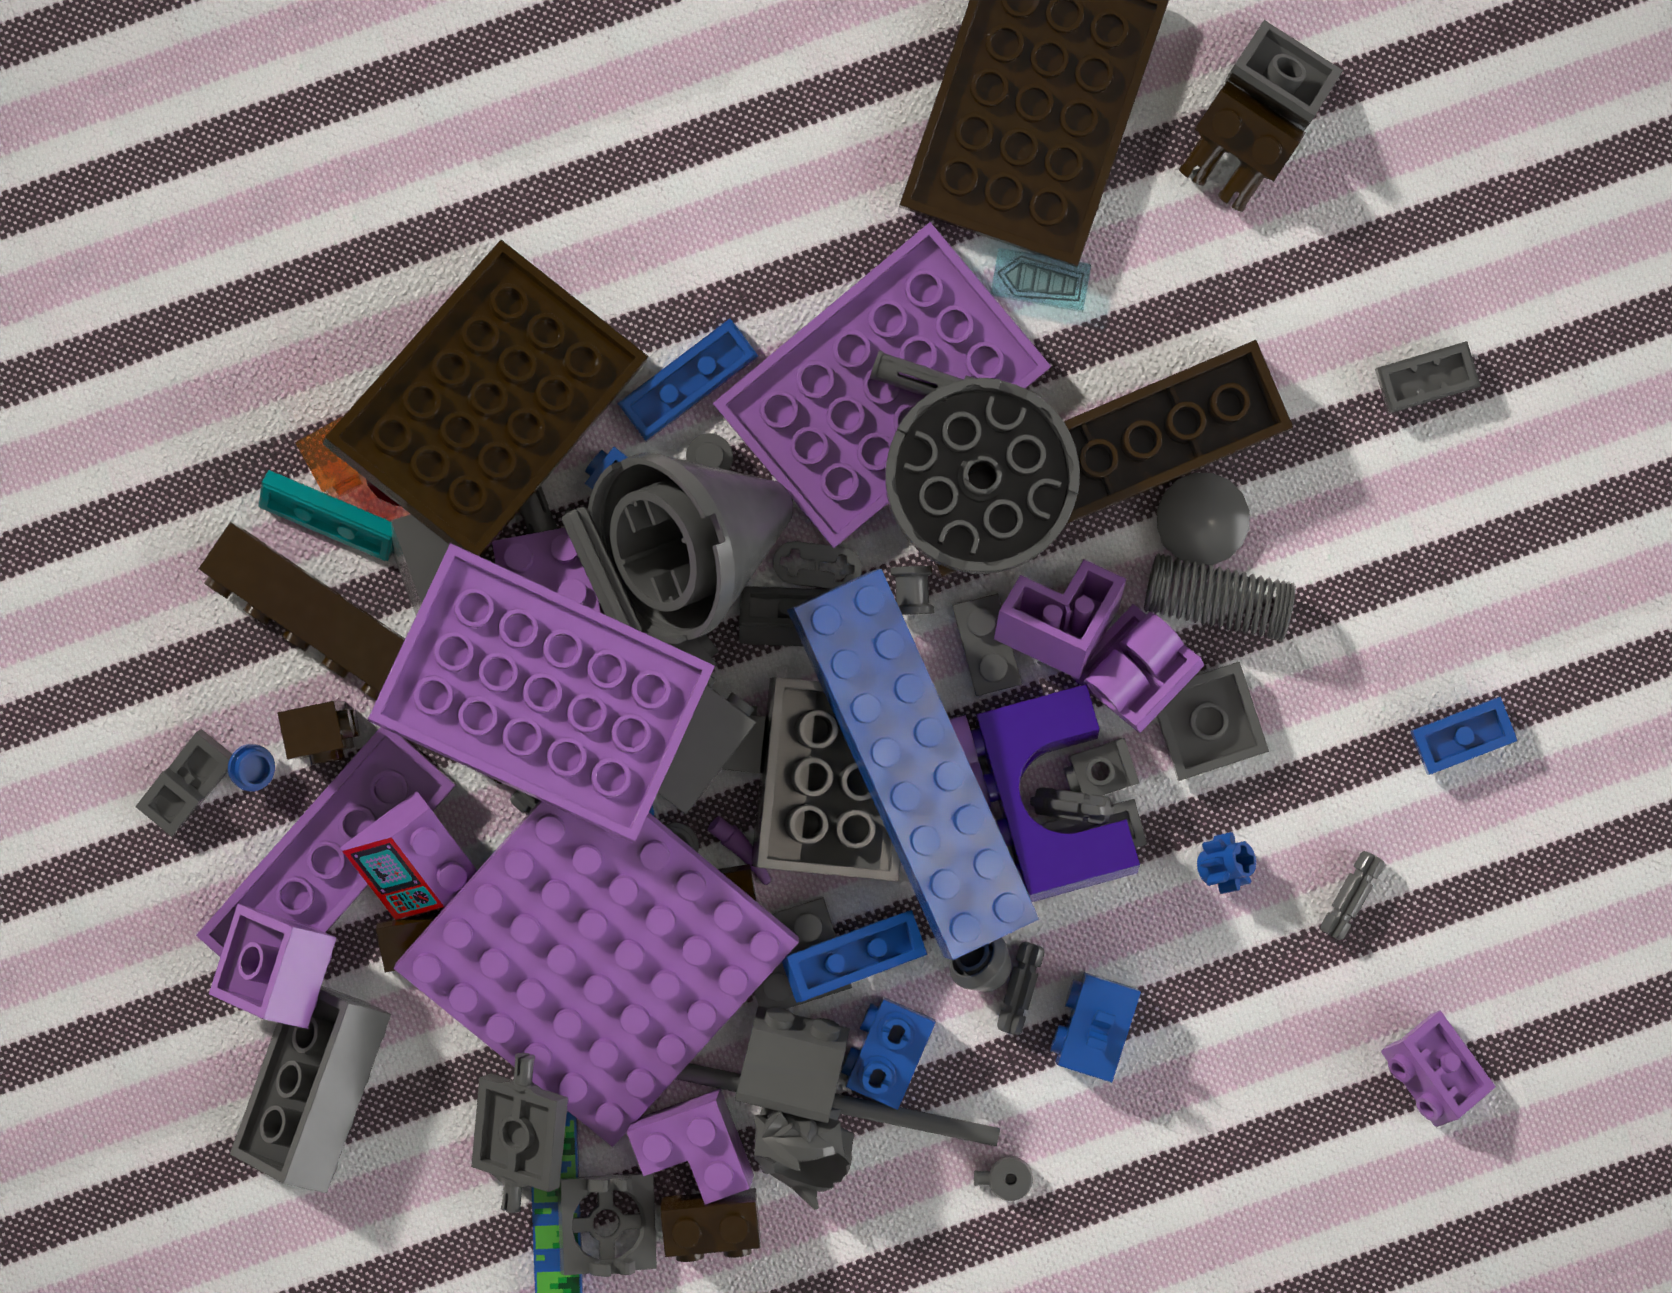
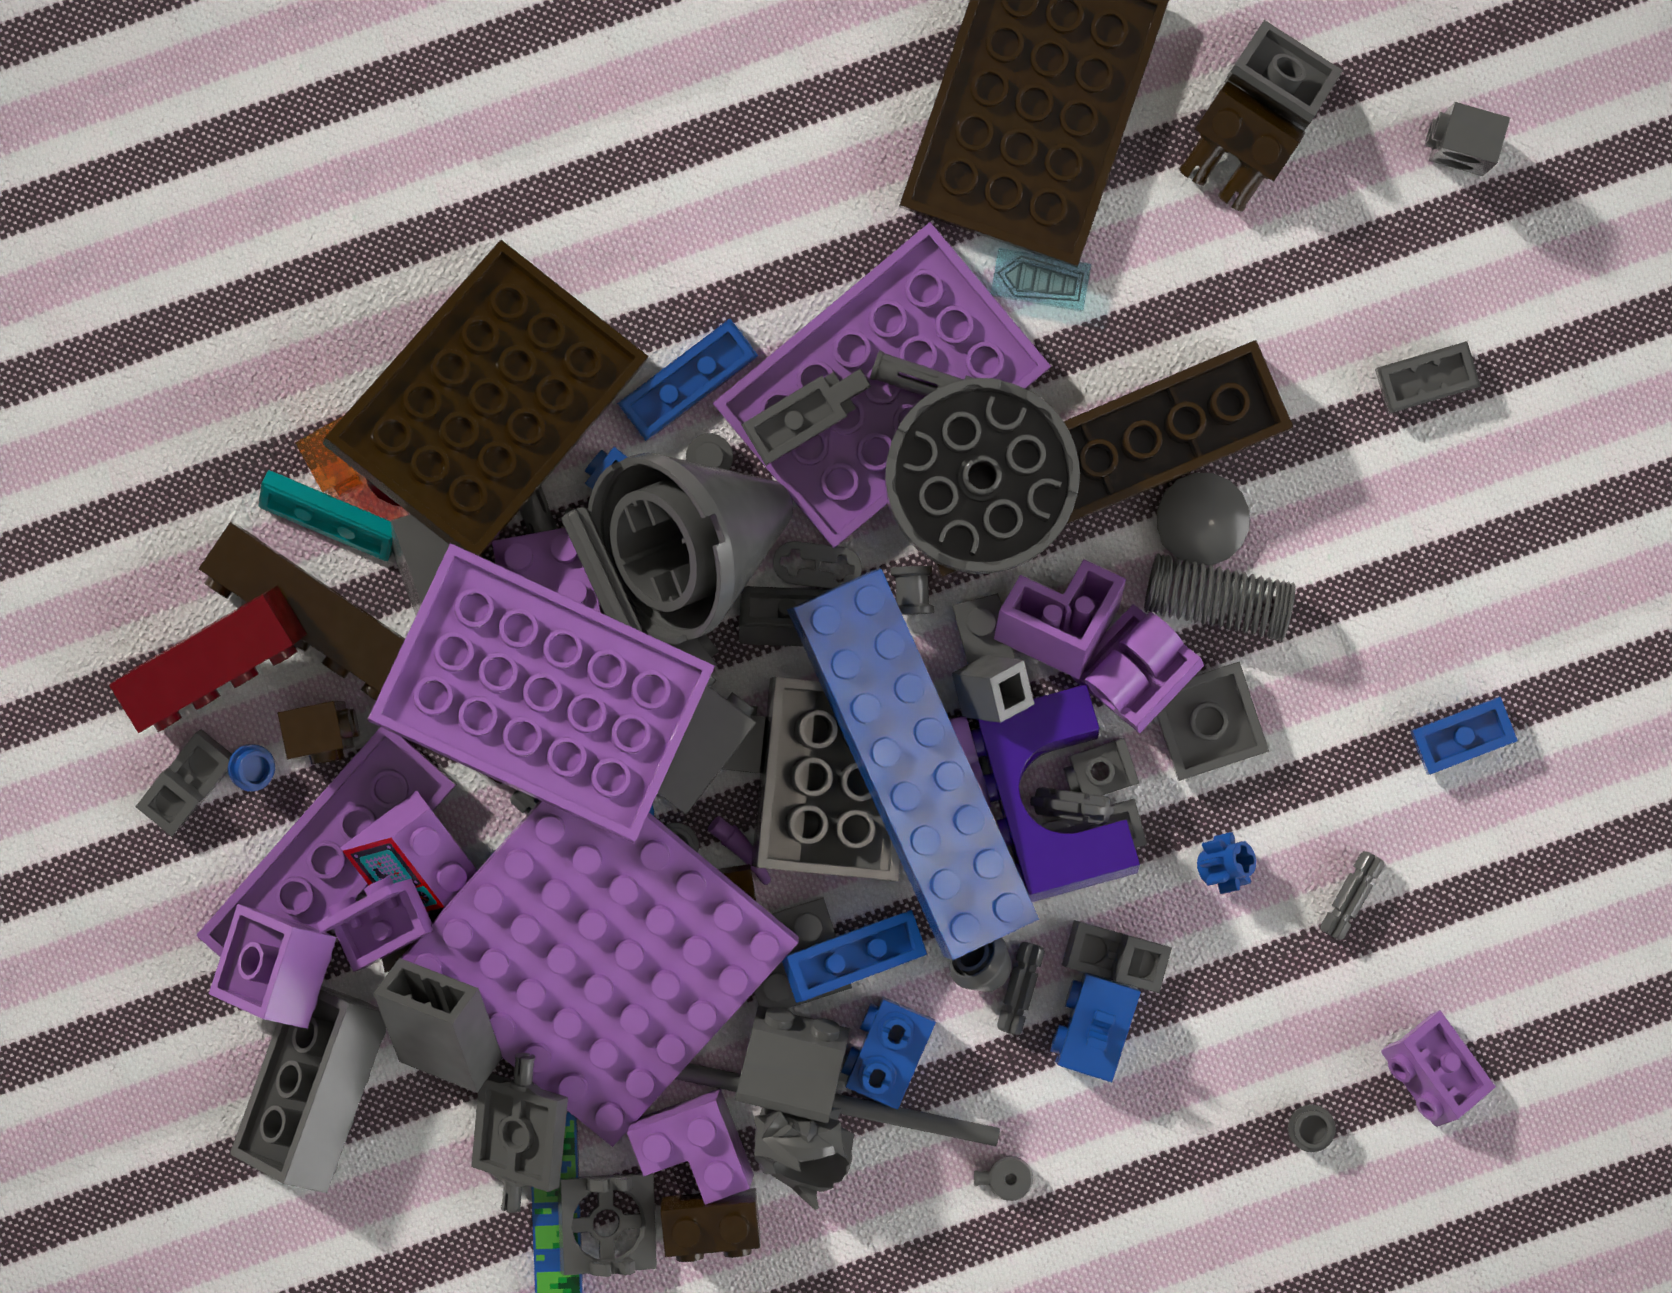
none -> dark red brick [109,585,307,733]
none -> medium lavender bracket [316,877,434,972]
none -> dark grey brick [373,958,503,1093]
none -> dark grey hinge [741,369,871,466]
none -> dark grey brick [952,655,1034,723]
none -> dark grey slope [1062,920,1172,993]
none -> dark grey plate [1288,1104,1336,1152]
none -> dark grey brick [1425,102,1510,176]

